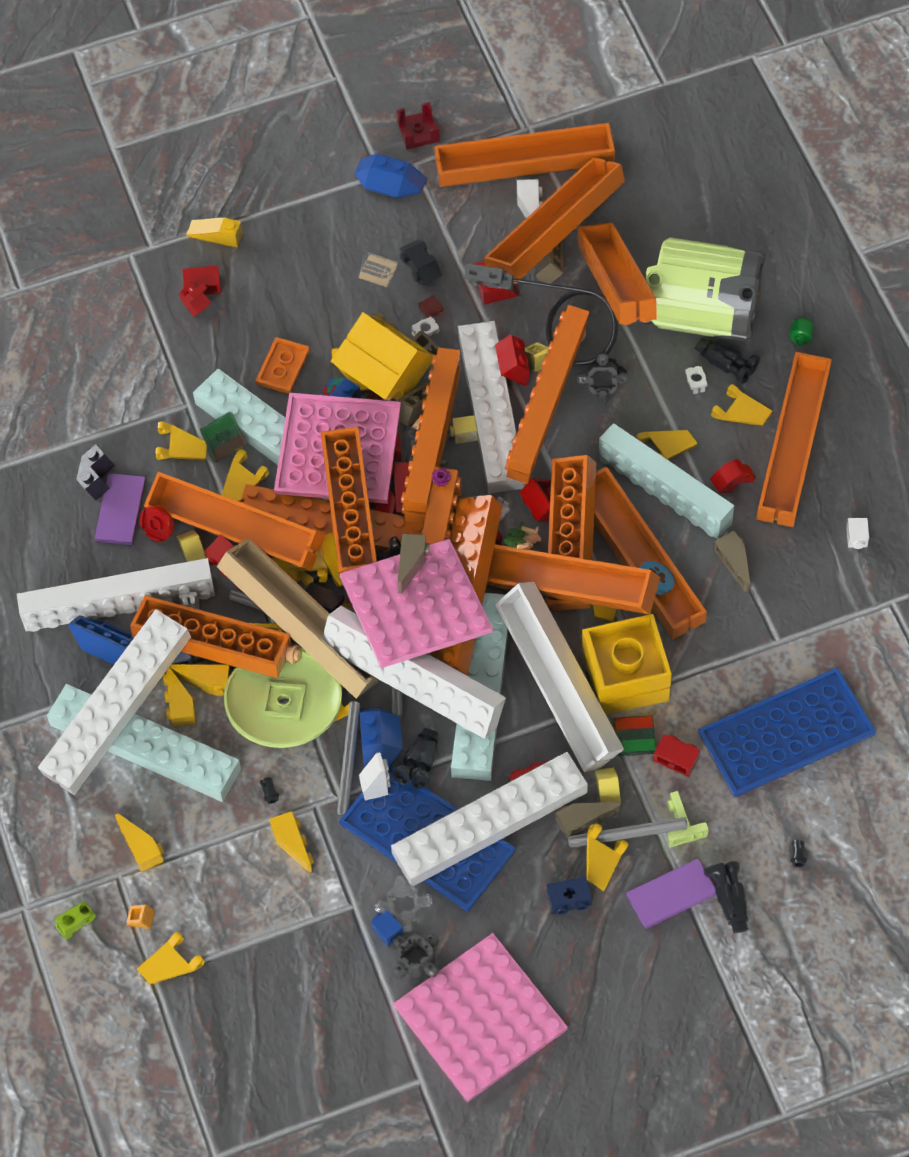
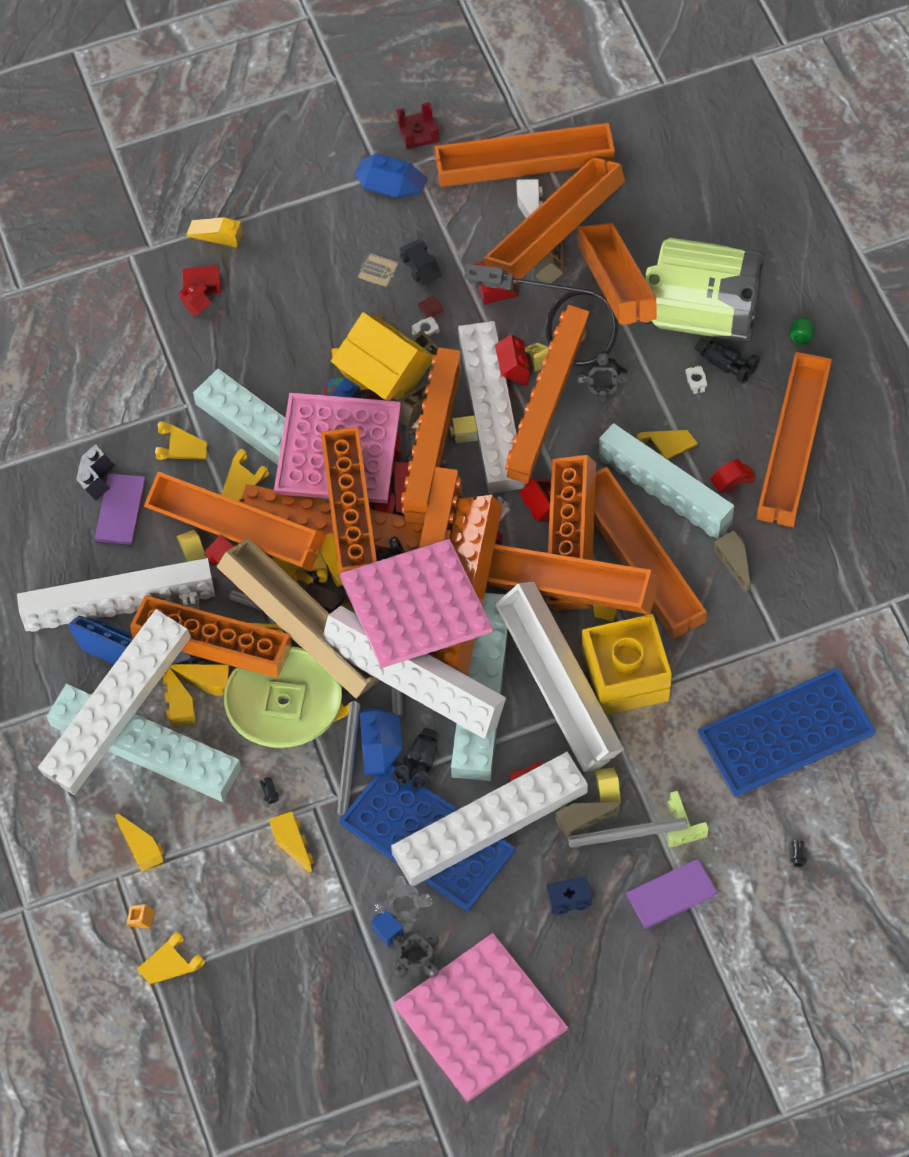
lime leg [55,902,96,940] -> none
red tile [139,505,174,542] -> none
clear green tile [199,412,247,462] -> none
orange plate [255,337,310,394] -> none
light nougat plate [286,645,302,664] -> none
white slope [359,753,391,801] -> none
dark tan slope [398,534,430,593] -> none
magenta plate [432,468,451,487] -> none
piece [503,522,541,549] -> none
yellow flag [587,823,628,891] -> none
tile [613,715,656,757] -> none
dark azure tile [640,561,675,595] -> none
red brick [653,734,700,777] -> none
black piece [704,861,749,933] -> none
yellow flag [711,384,773,426] -> none
white brick [846,518,869,549] -> none

